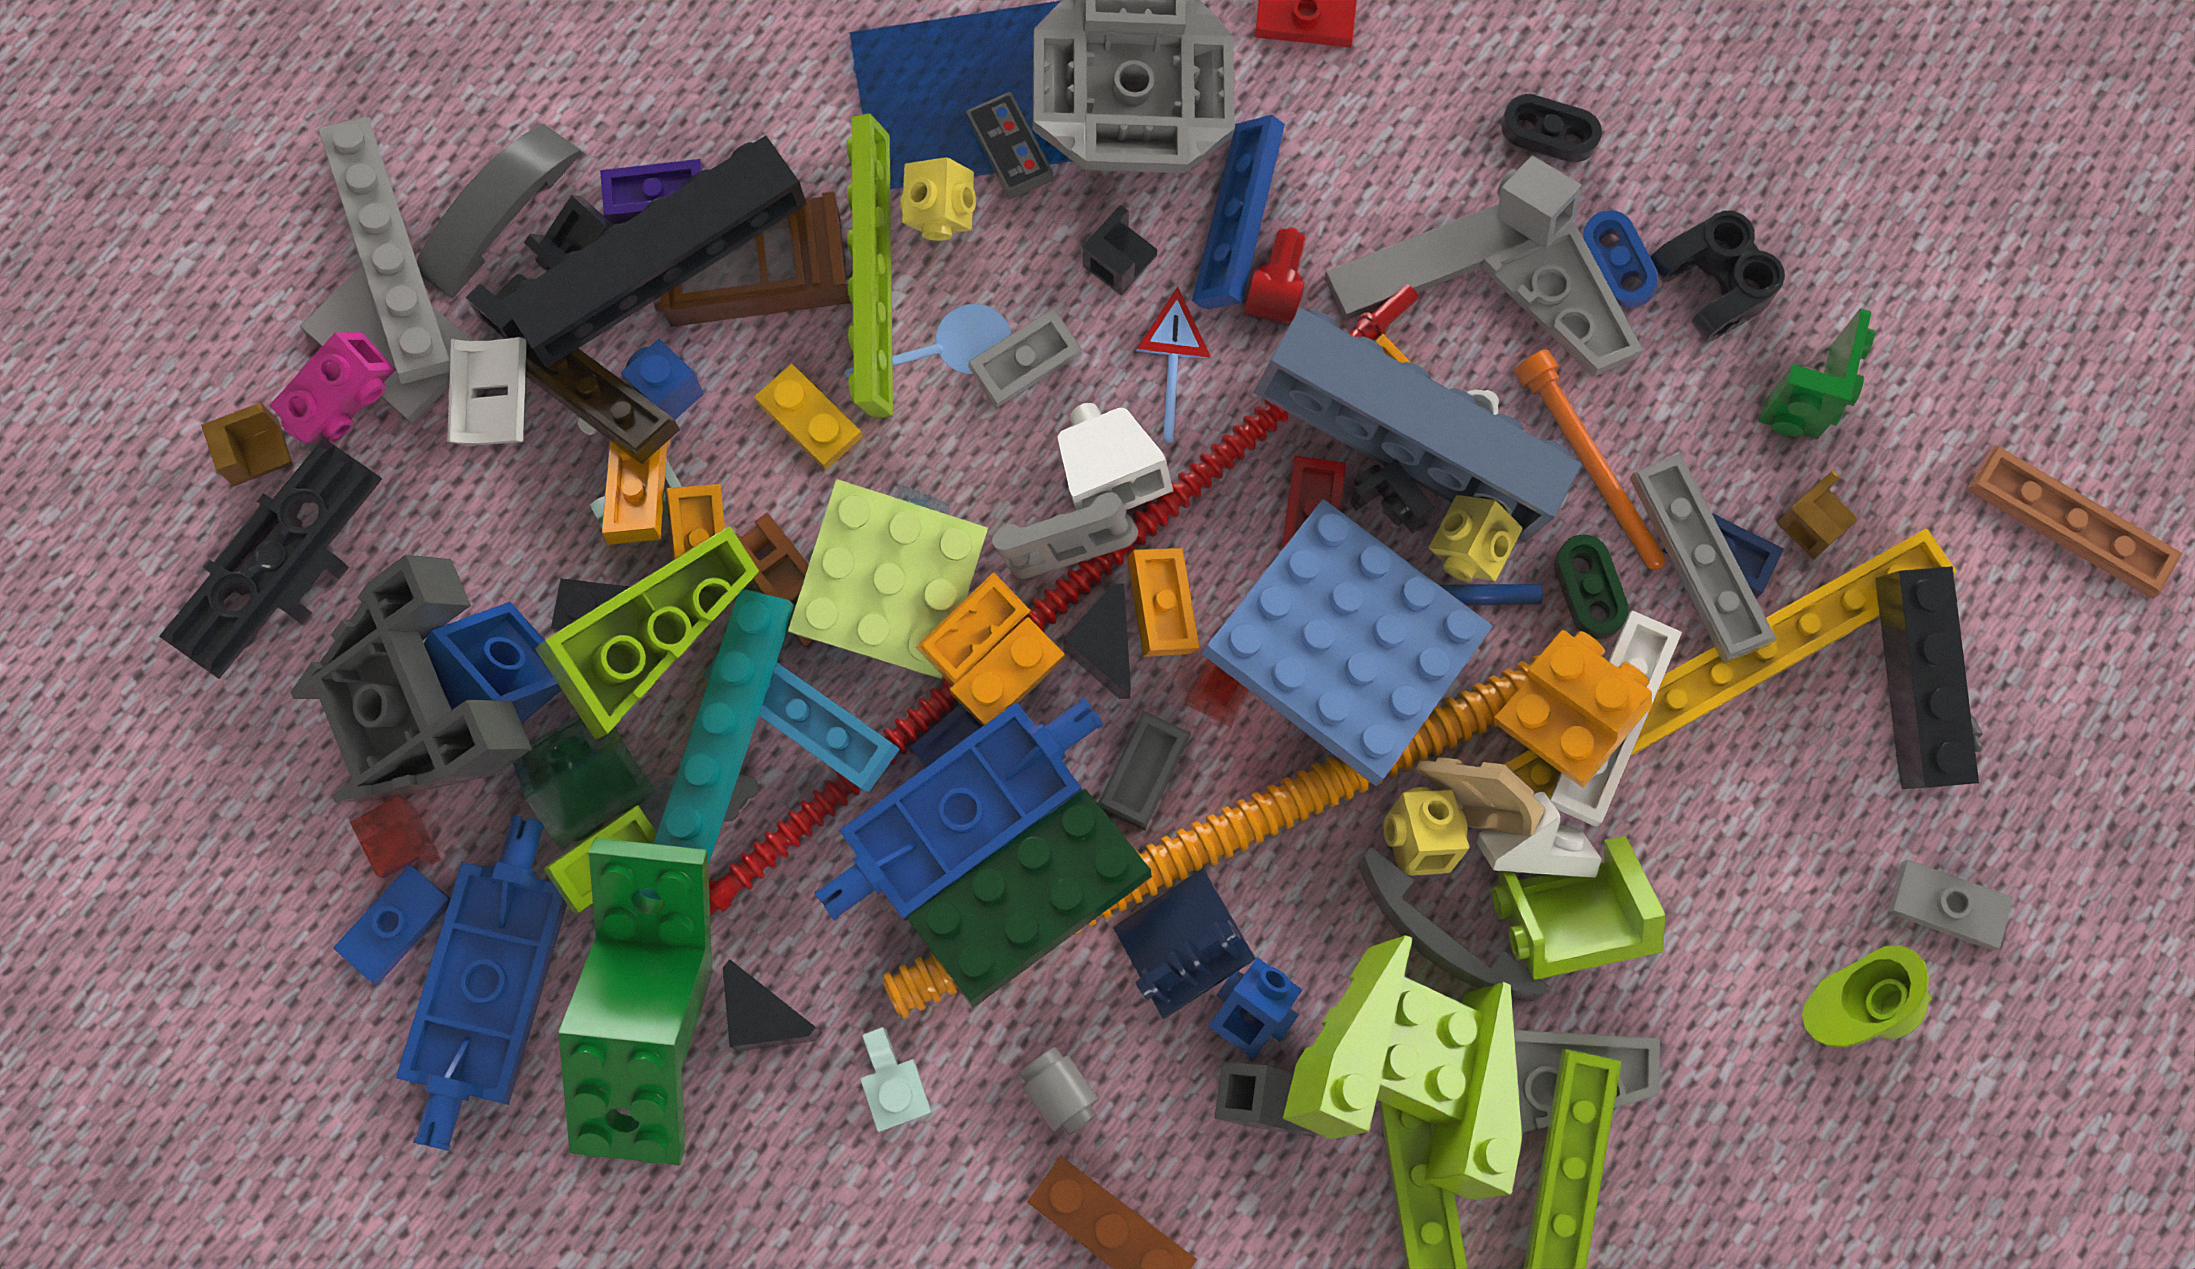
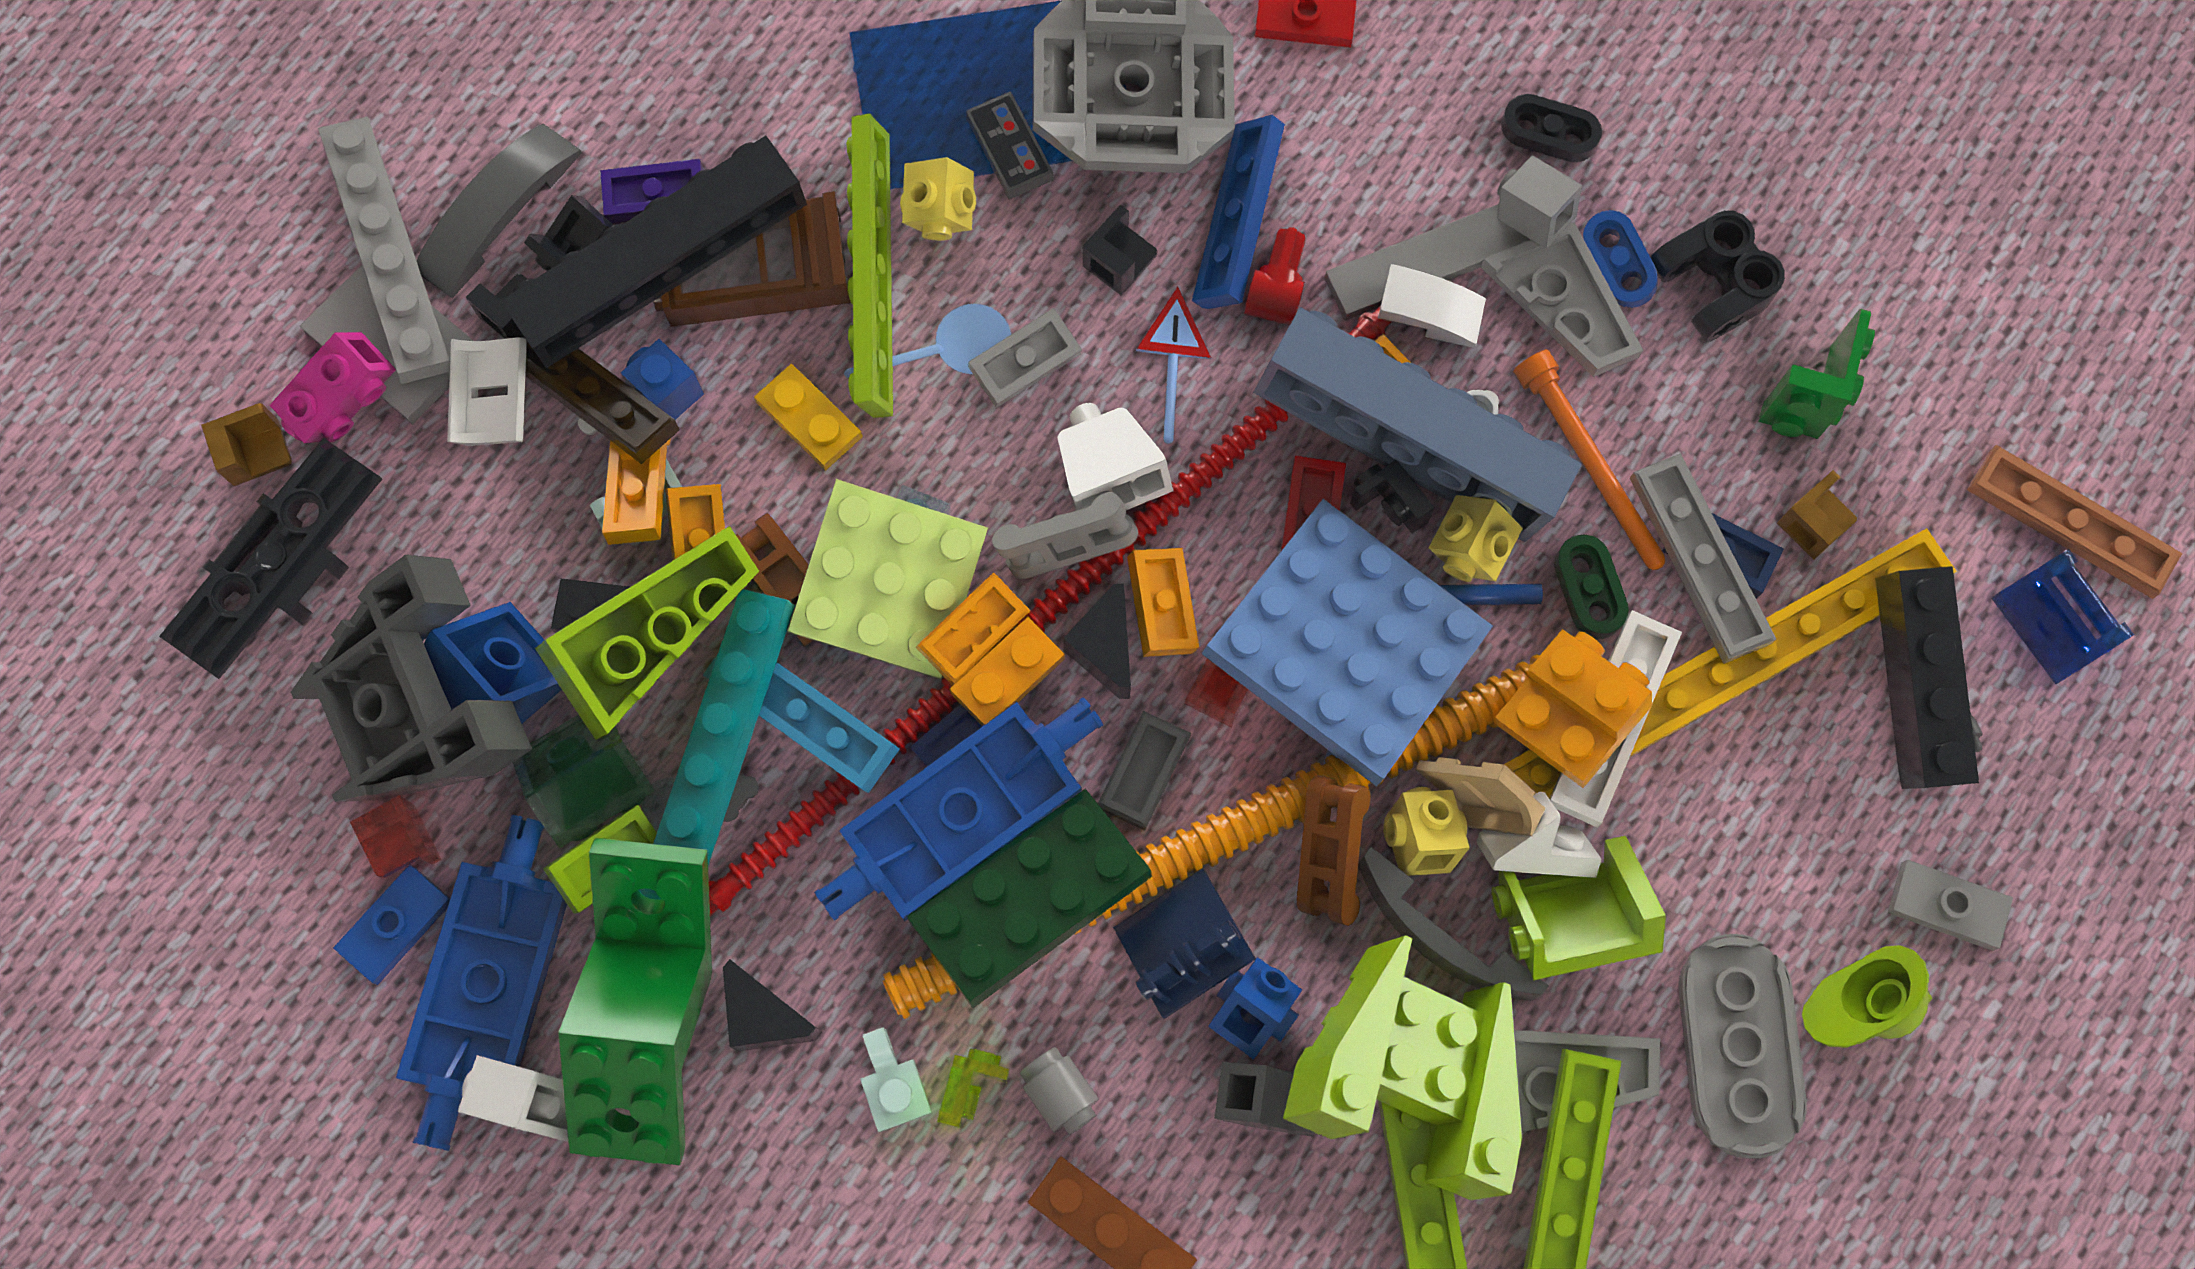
none -> white slope [458,1055,568,1142]
none -> clear neon green bracket [937,1048,1010,1130]
none -> dark orange plate [1297,775,1371,926]
none -> white slope [1378,264,1486,348]
none -> light grey tile [1678,934,1807,1159]
none -> clear blue plate [1991,549,2135,685]

